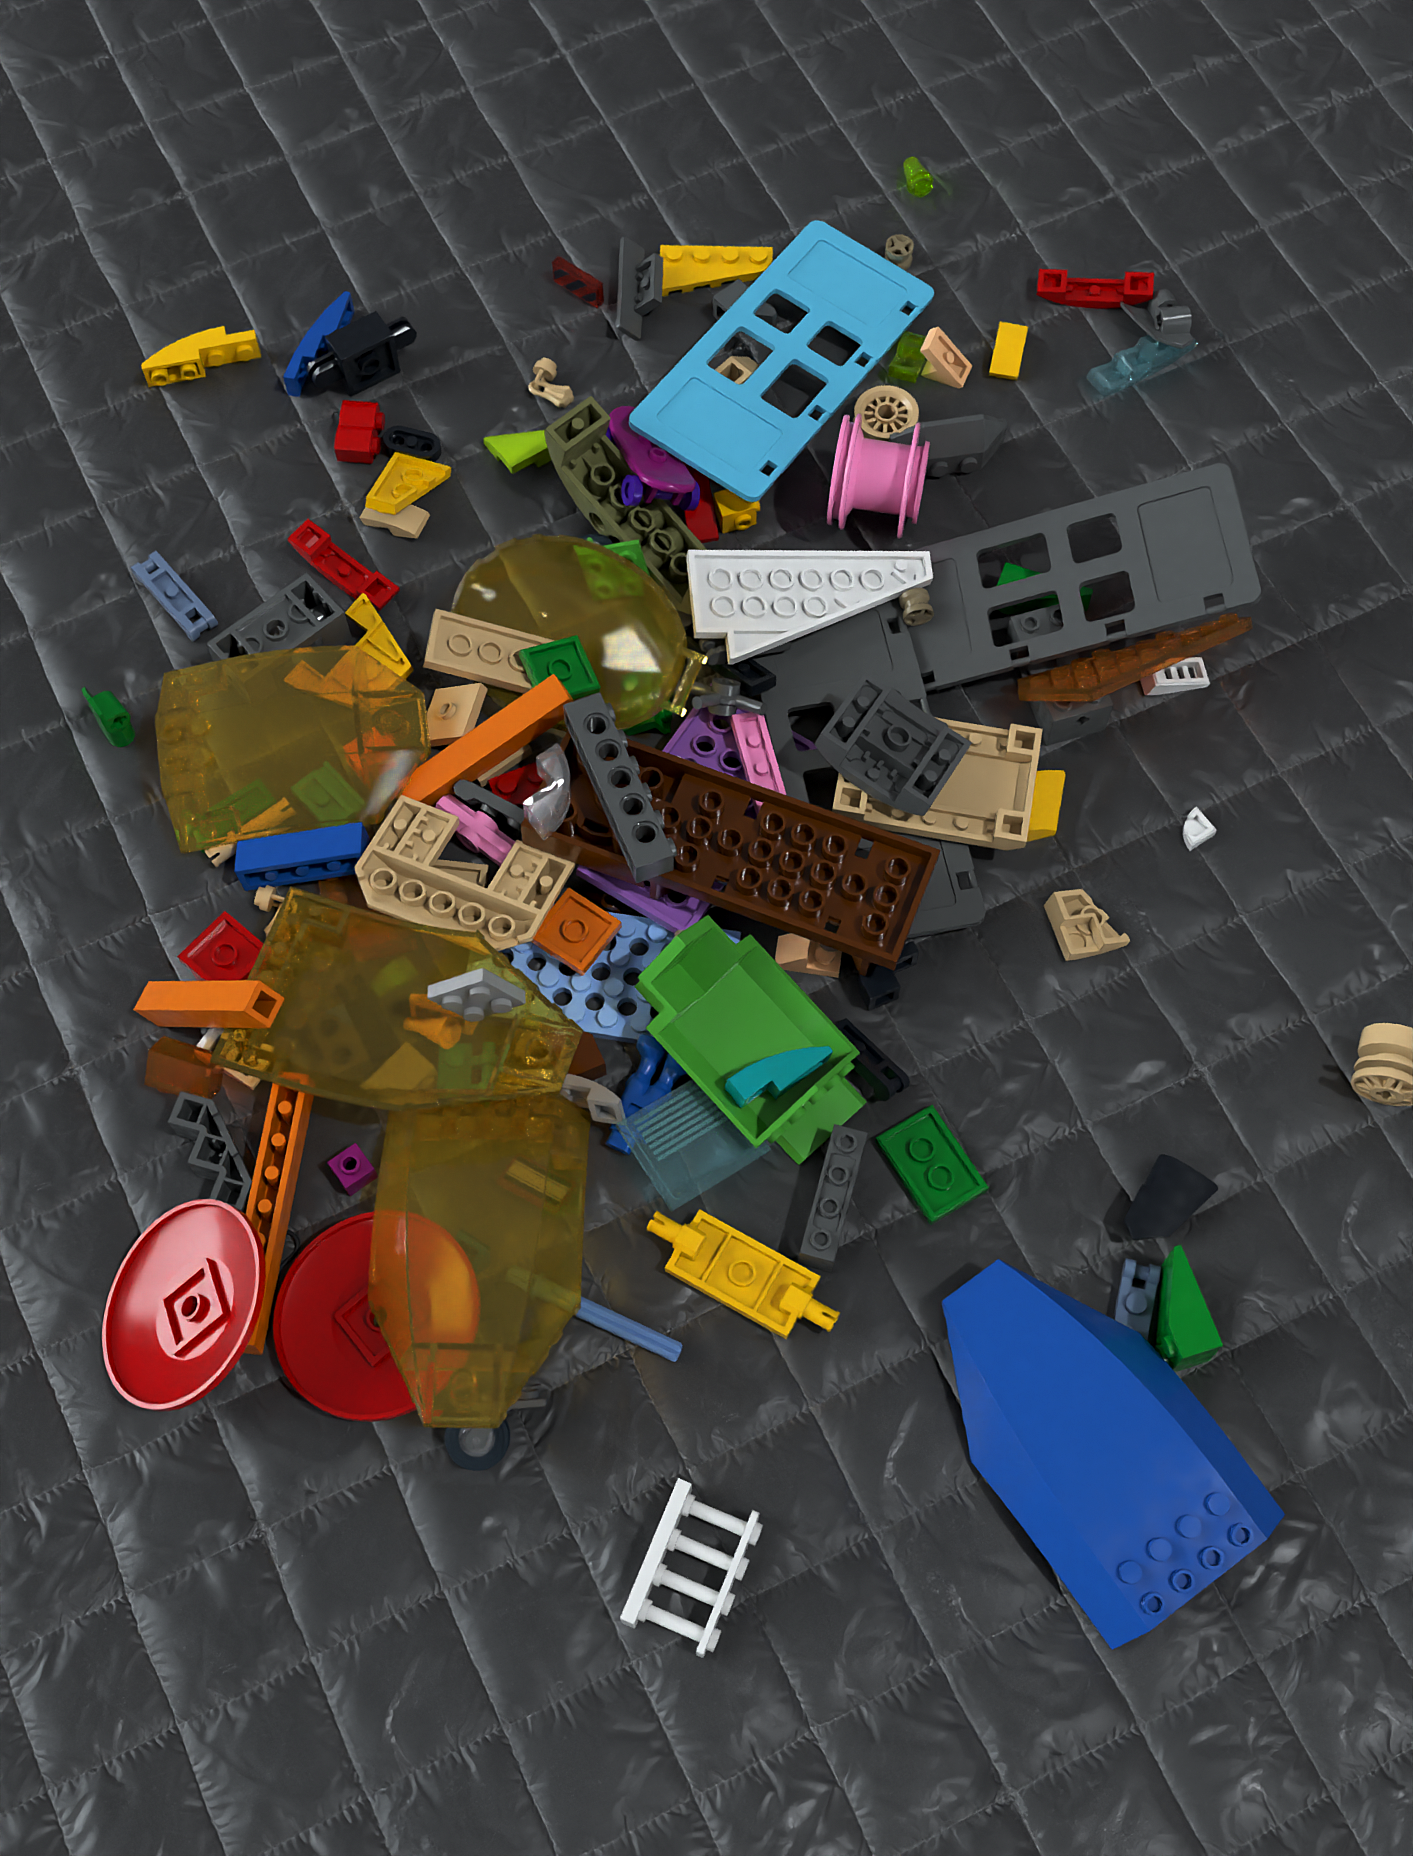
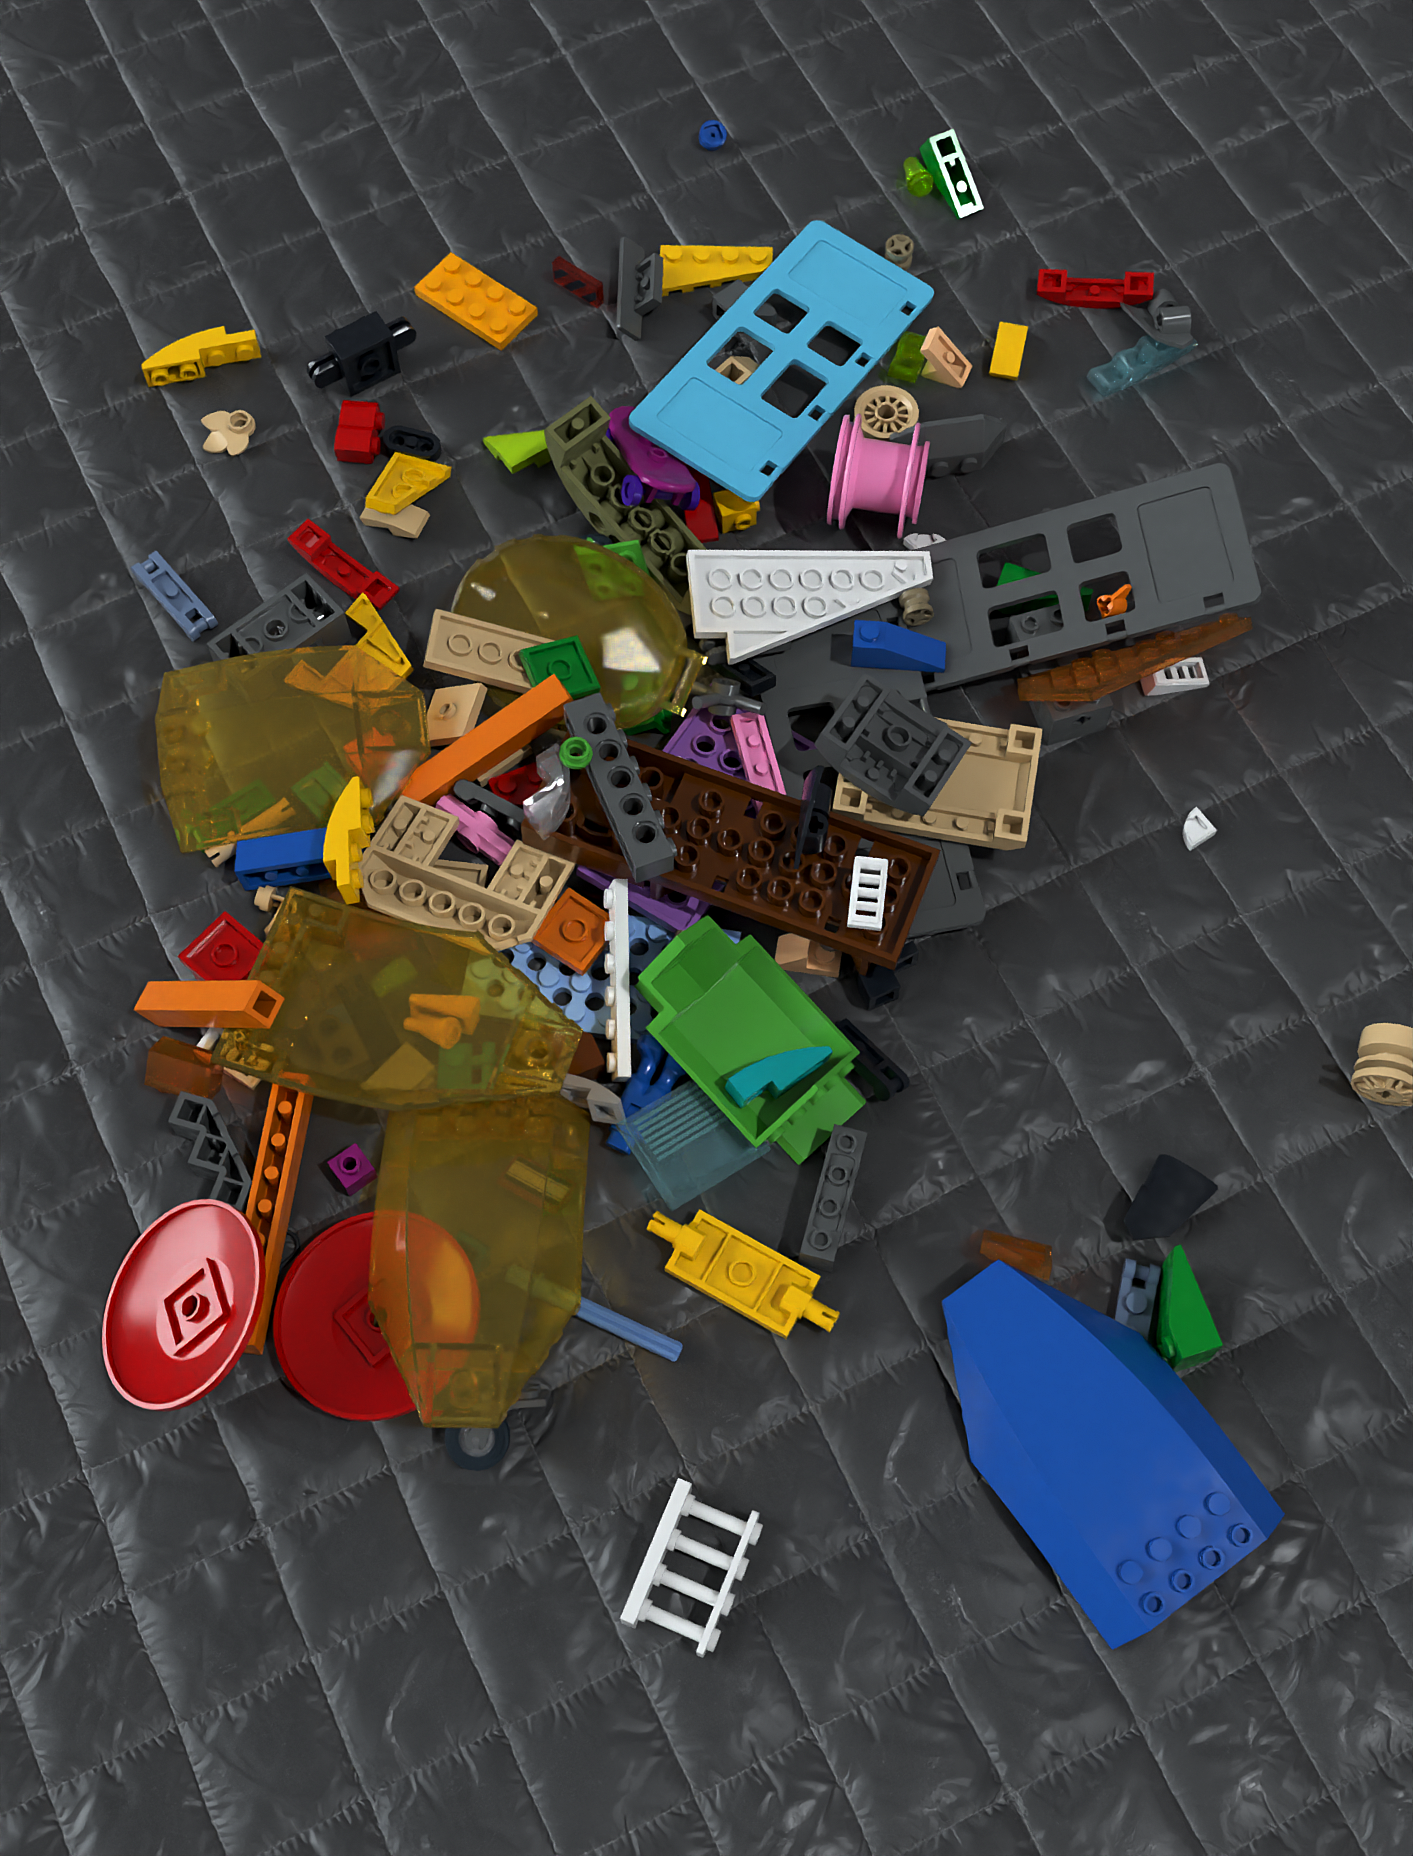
green panel [81,687,135,747] -> none
blue slope [283,291,354,397] -> none
light grey plate [427,968,525,1022] -> none
tan piece [528,358,574,408] -> none
green tile [875,1105,989,1225] -> none
yellow slope [1027,770,1066,842] -> none
tan slope [1044,889,1130,961] -> none
none -> tan plate [201,410,256,457]
none -> yellow slope [323,776,374,905]
none -> light orange plate [414,252,538,351]
none -> bright green plate [559,737,593,769]
none -> white plate [603,879,631,1082]
none -> blue tile [698,120,727,151]
none -> black panel [794,765,832,869]
none -> white slope [847,856,888,931]
none -> blue slope [851,620,946,673]
none -> white tile [903,533,946,551]
none -> green slope [919,129,984,219]
none -> clear orange wing [980,1229,1052,1281]
none -> orange piece [1097,584,1132,619]

